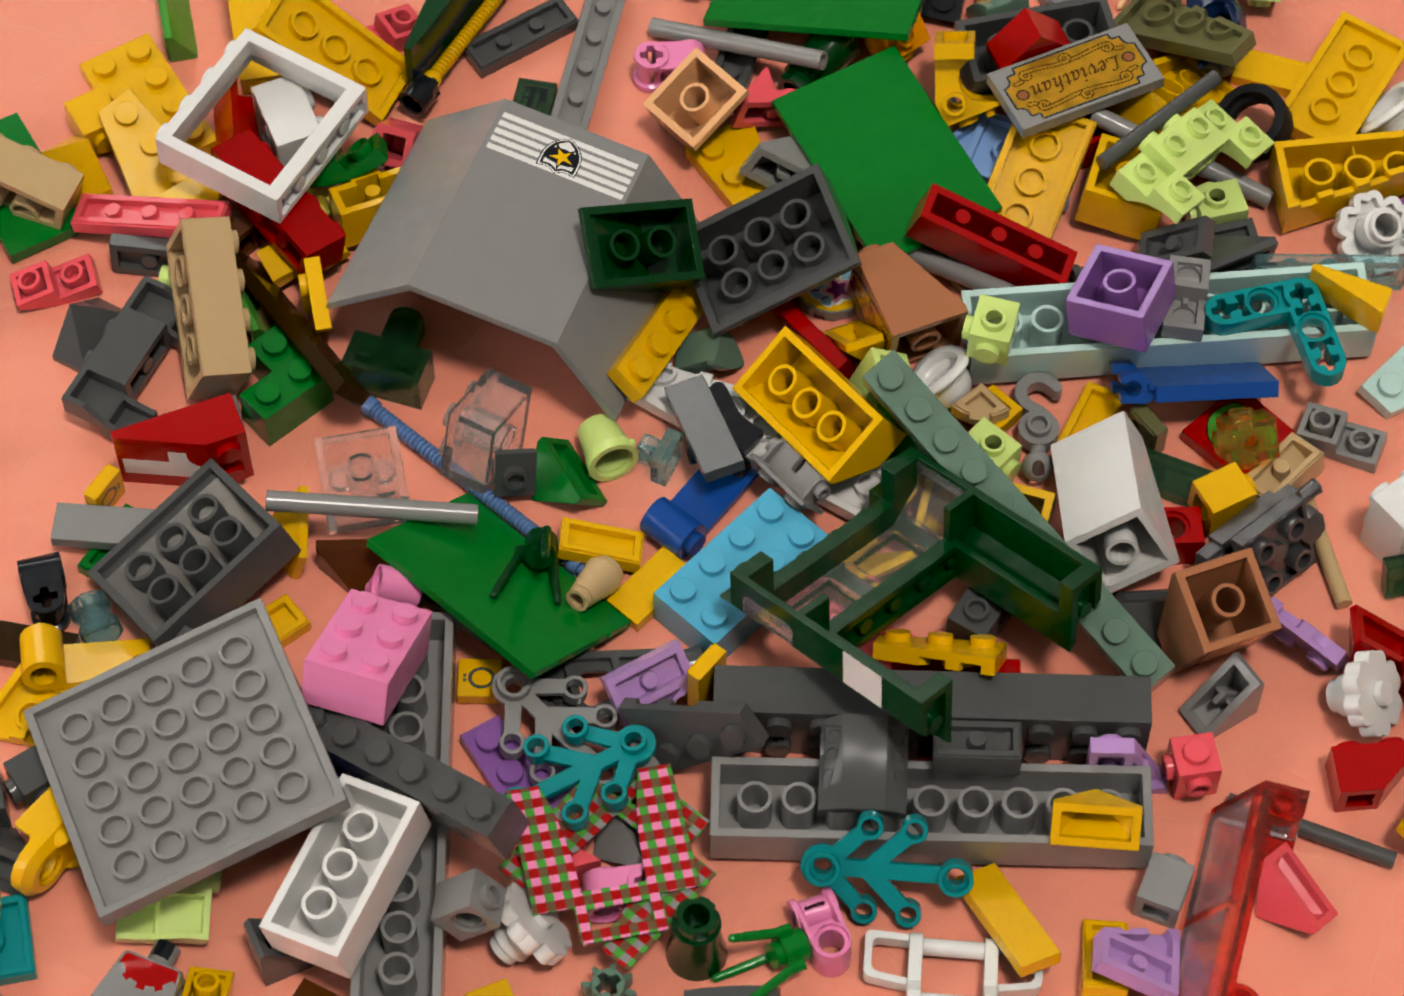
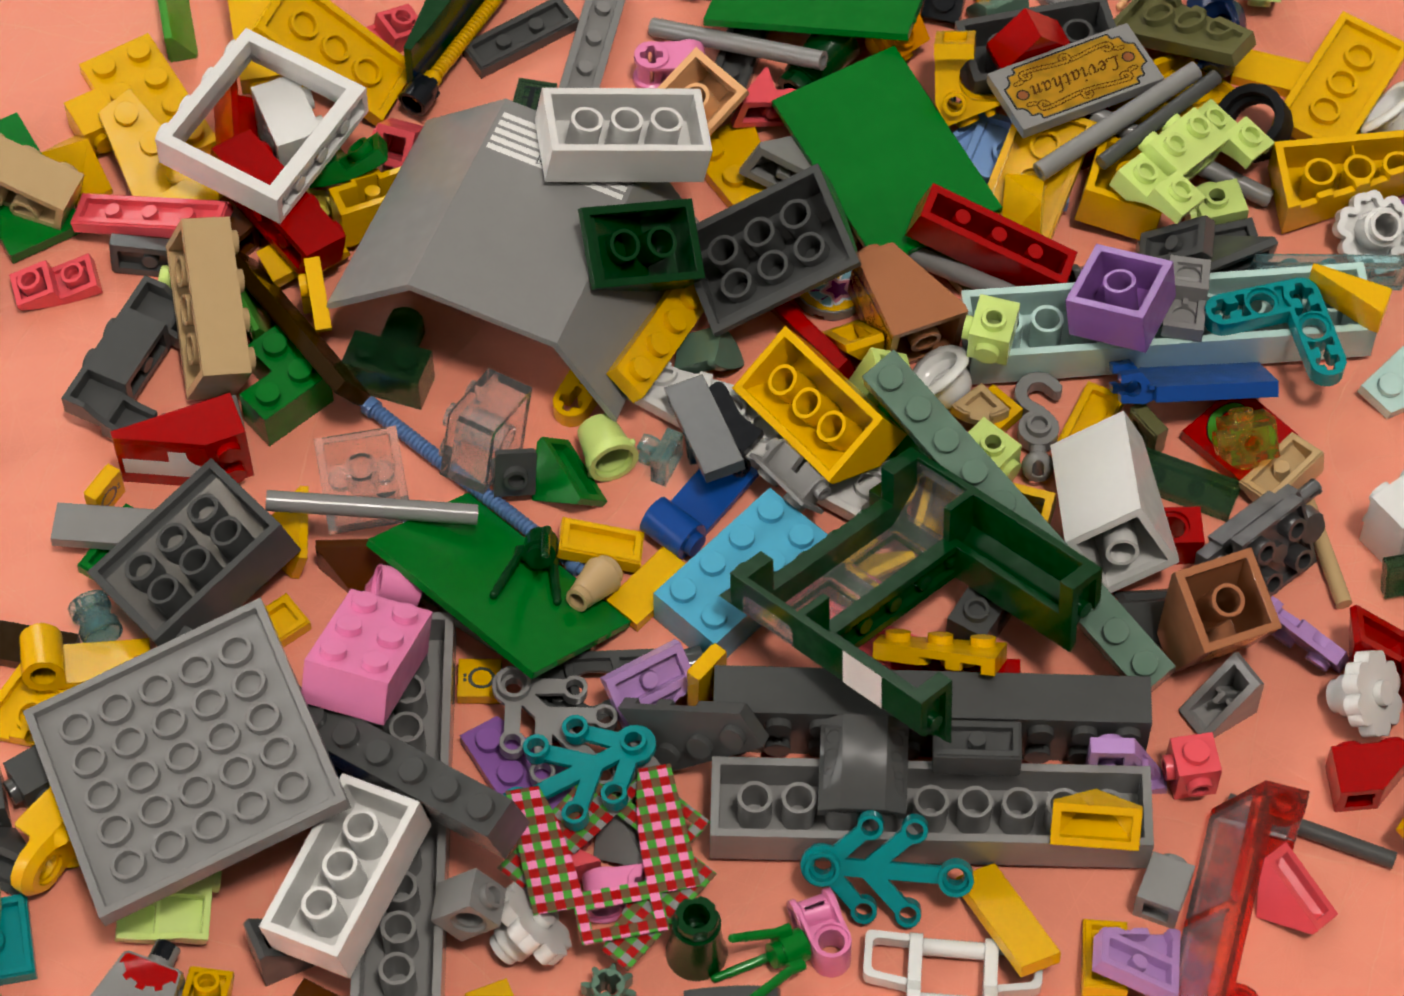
black piece [17,551,71,631] -> none
dark grey slope [52,297,121,373] -> none
yellow brick [1187,462,1257,534] -> none
light grey slope [1296,402,1387,474] -> none
none -> white brick [535,88,713,182]
none -> yellow beam [553,369,597,427]
none -> yellow slope [1002,174,1045,234]
none -> light grey piece [1033,61,1202,181]

